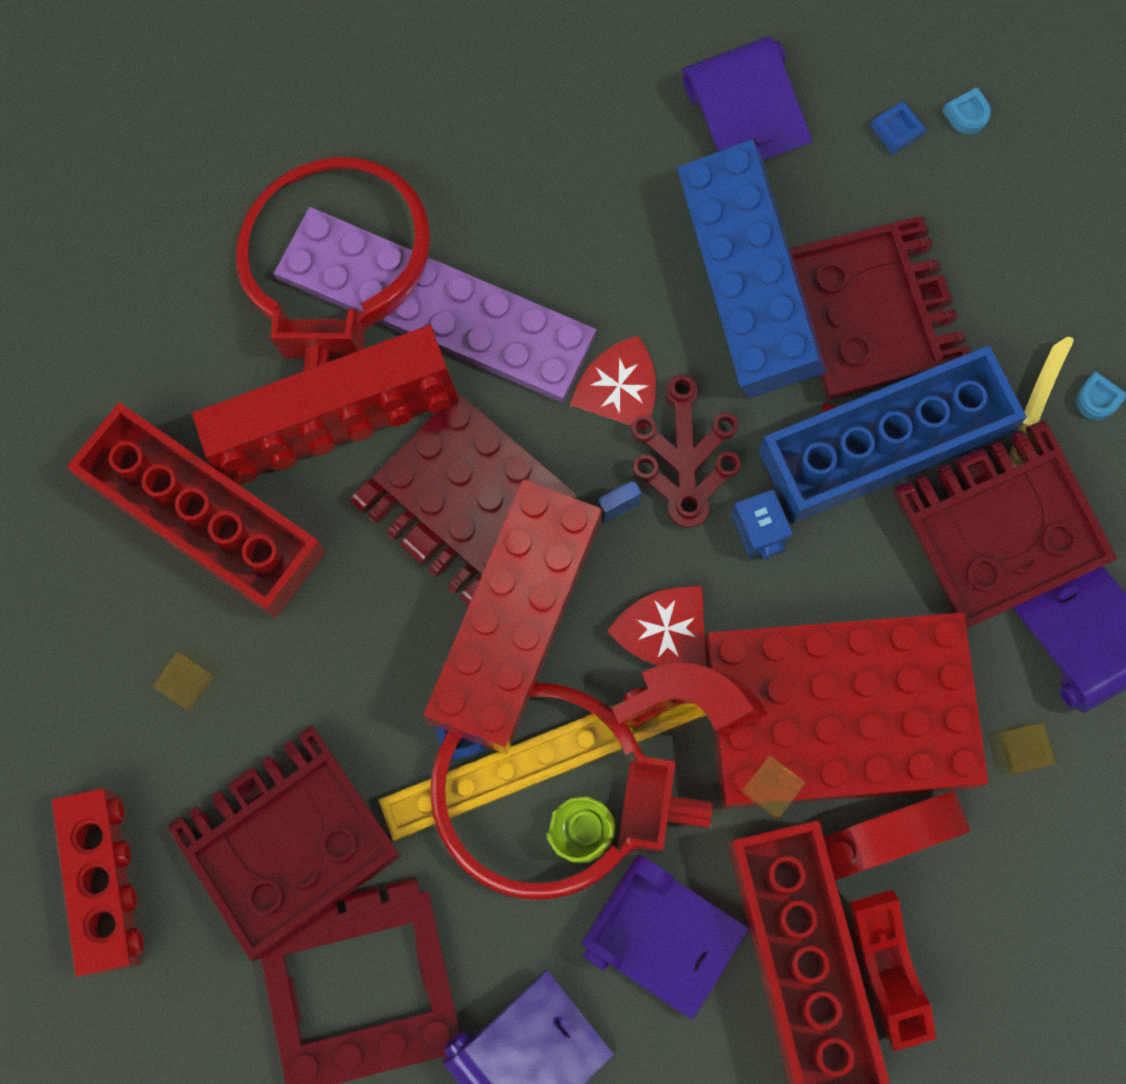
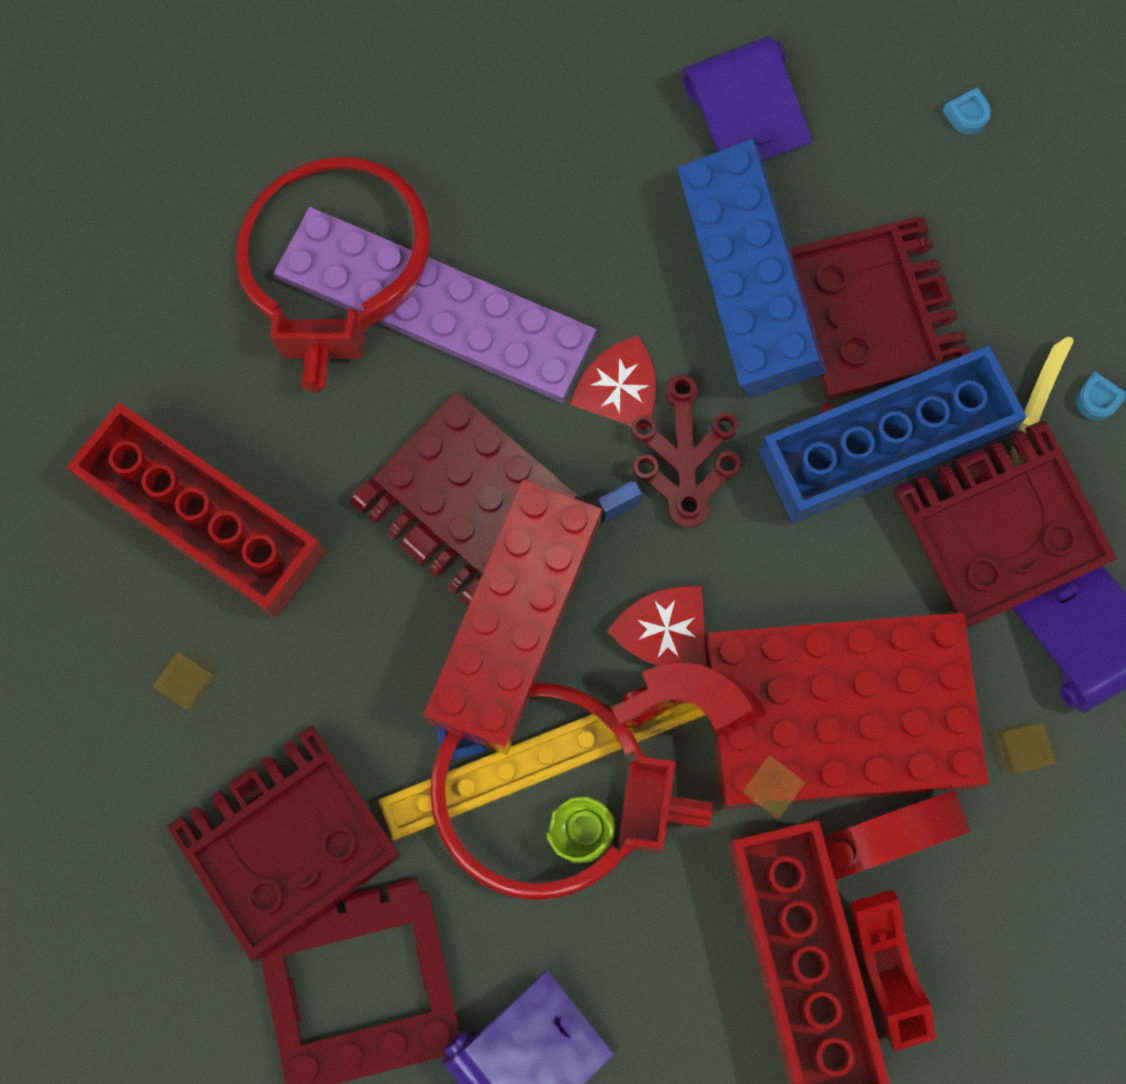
red brick [52,788,144,977] -> none
red brick [192,324,459,485] -> none
dark purple door [580,854,749,1021] -> none
blue brick [731,489,793,560] -> none
blue tile [870,100,927,155] -> none

